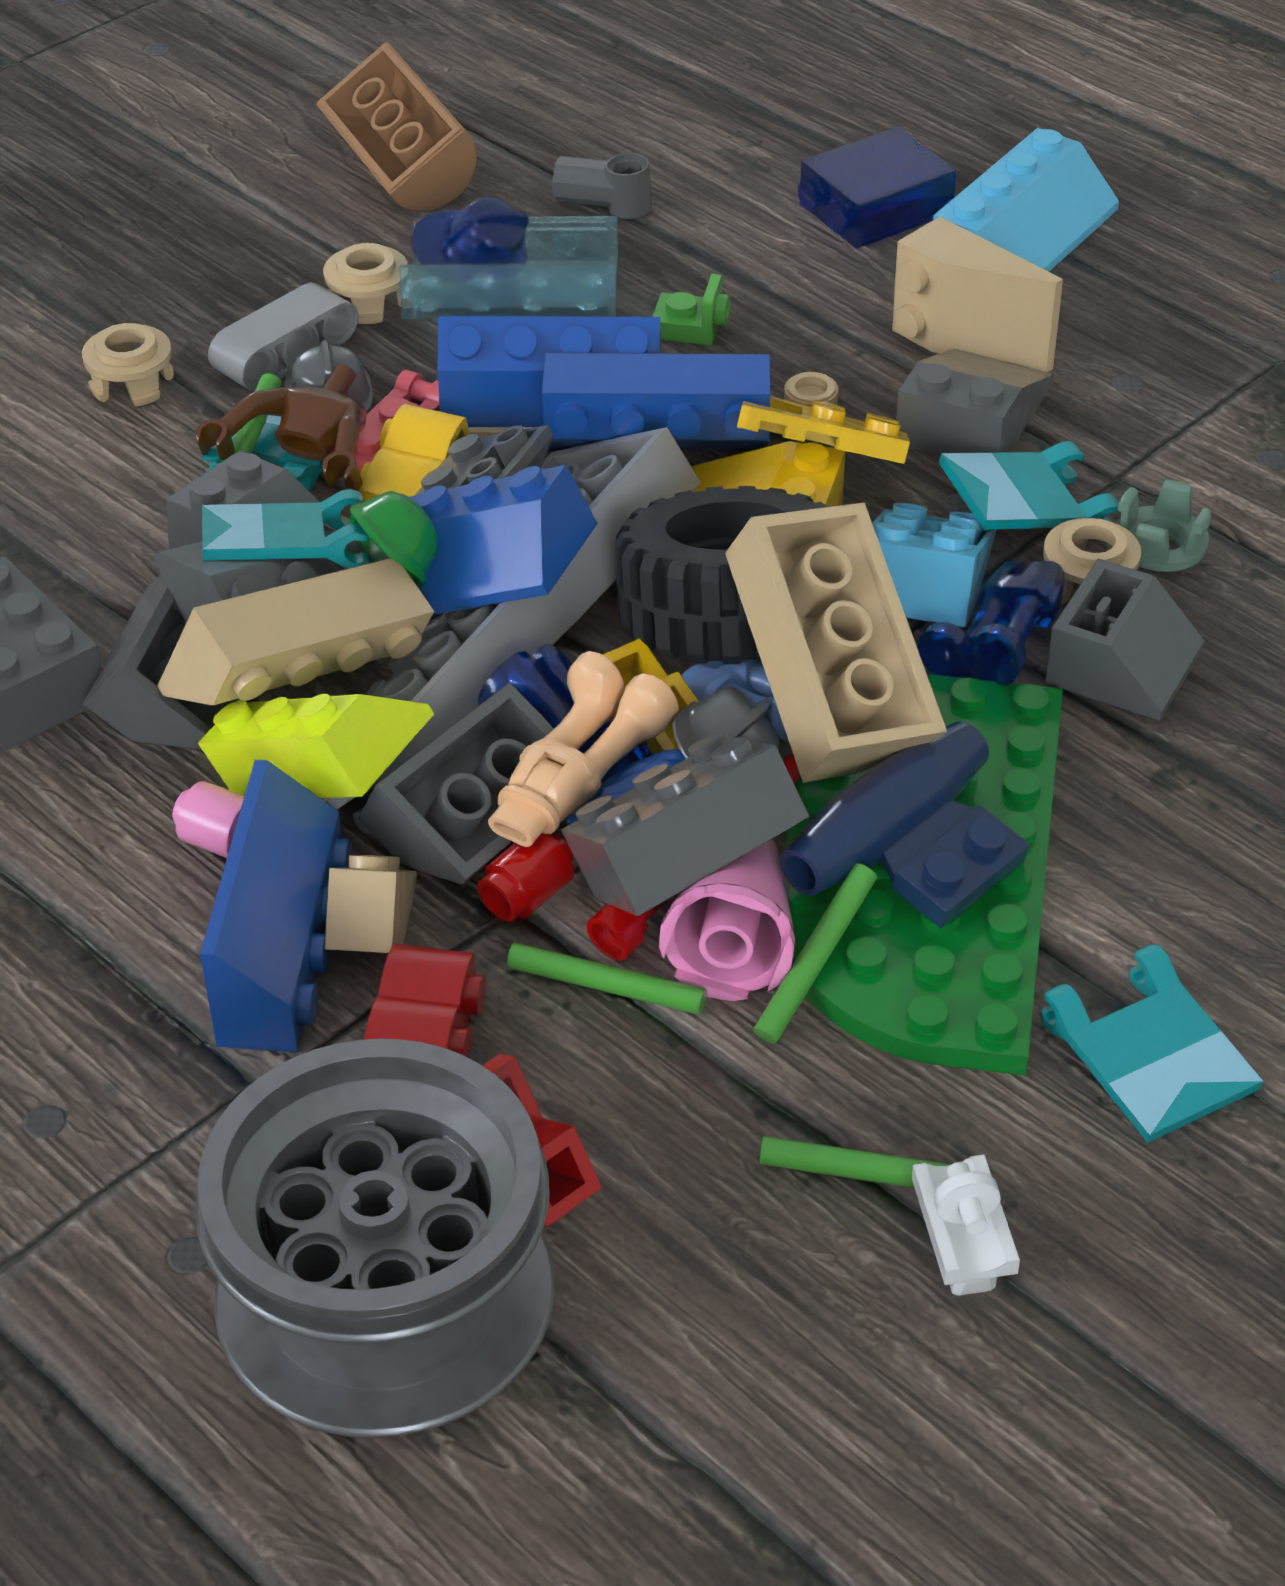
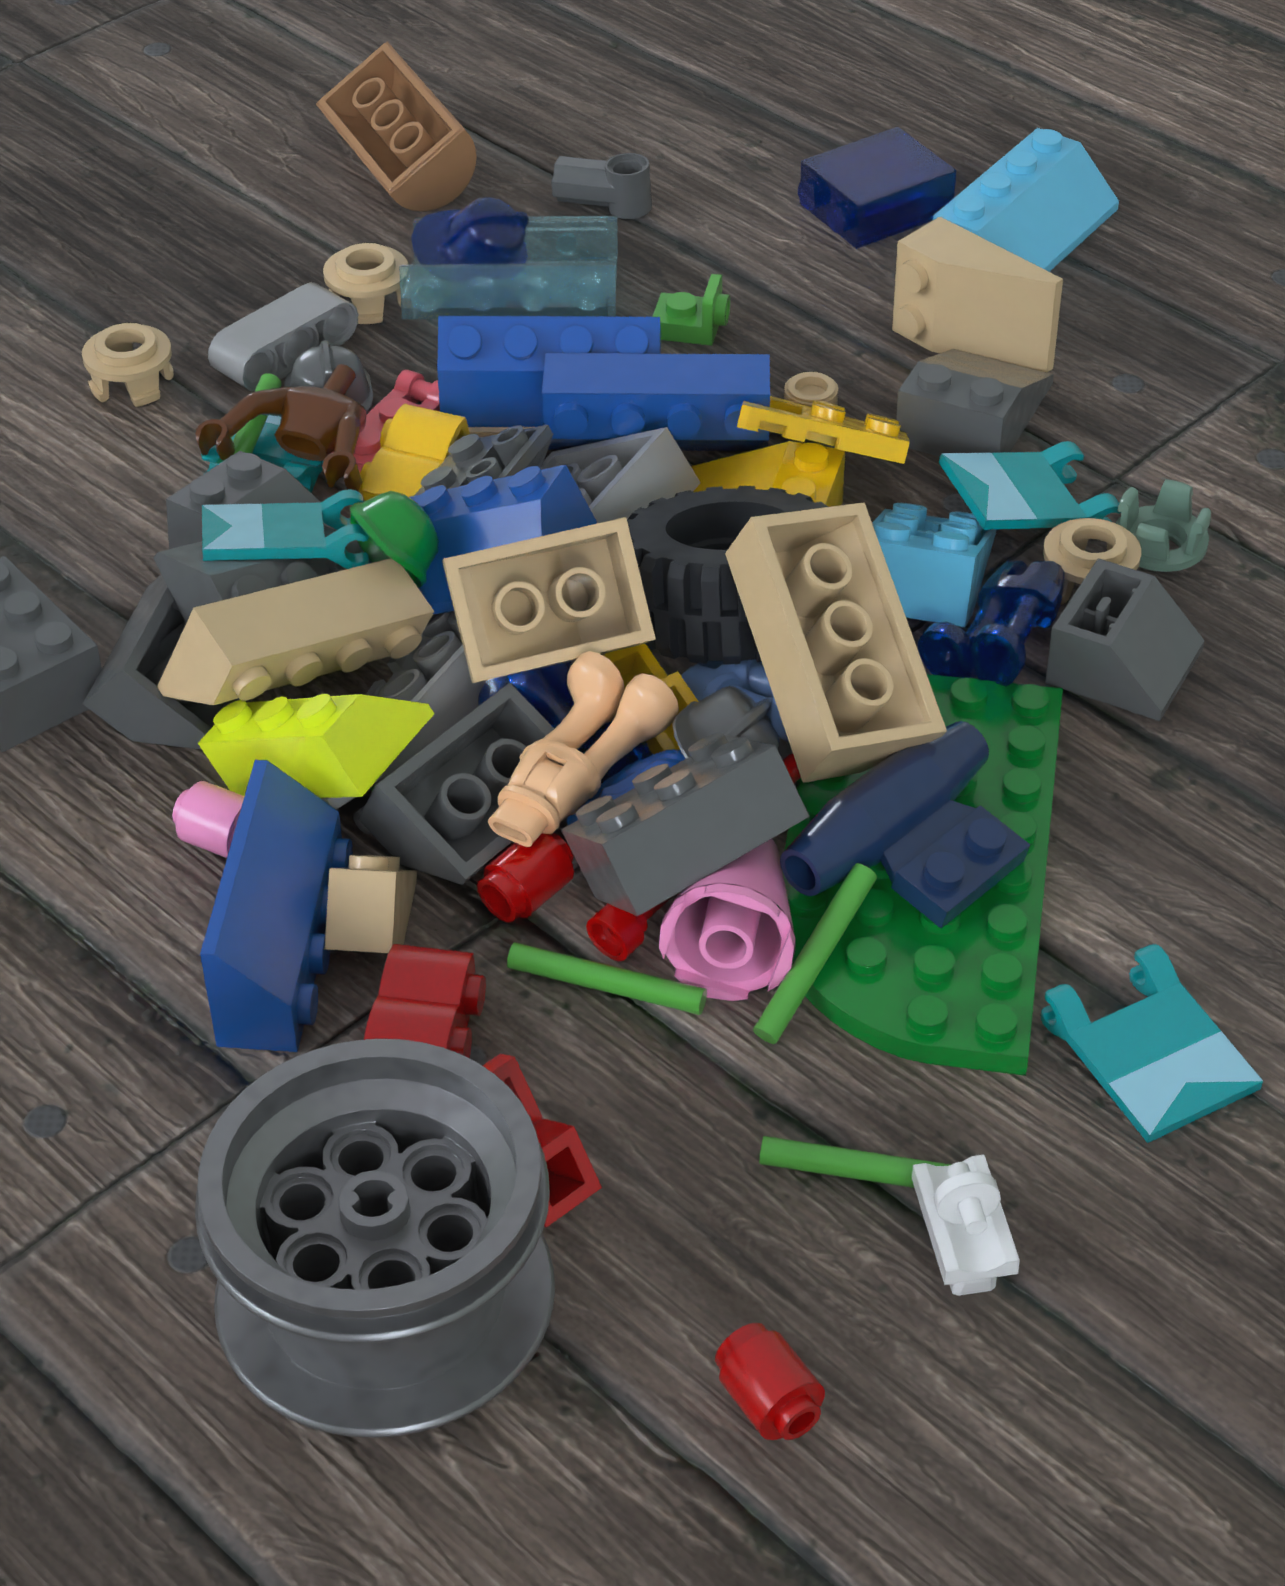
none -> tan slope [442,517,656,684]
none -> red brick [715,1323,825,1440]

